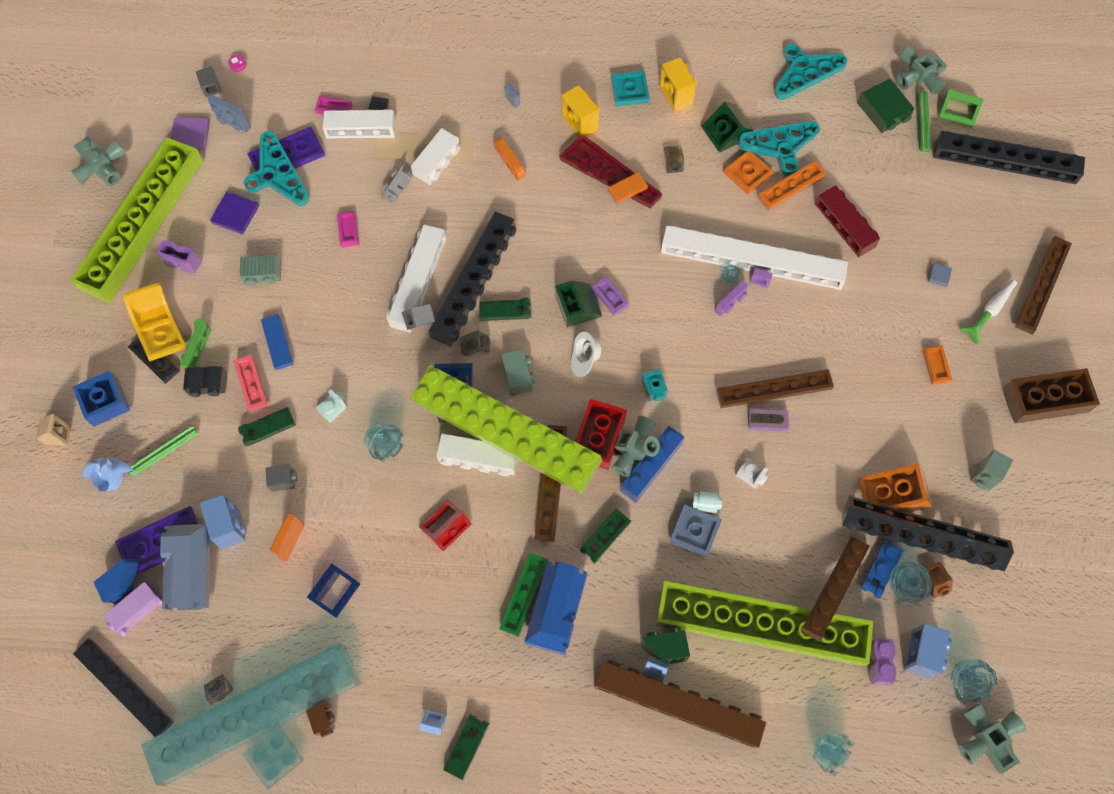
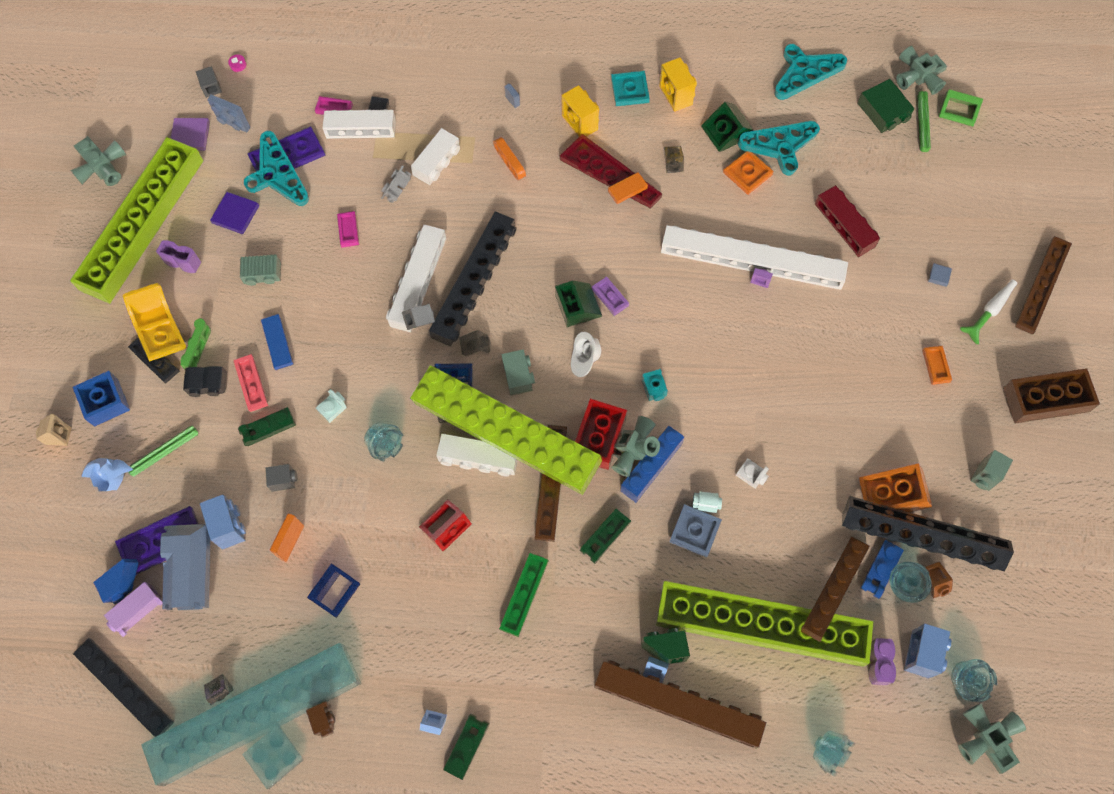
dark green plate [479,298,531,321] -> none
blue brick [524,561,587,656] -> none
medium lavender plate [715,281,748,317] -> none
reddish brown plate [716,369,834,409] -> none
clear light blue tile [721,265,740,284] -> none
tile [749,409,789,431] -> none
orange plate [758,160,826,211] -> none
black brick [934,130,1085,184] -> none

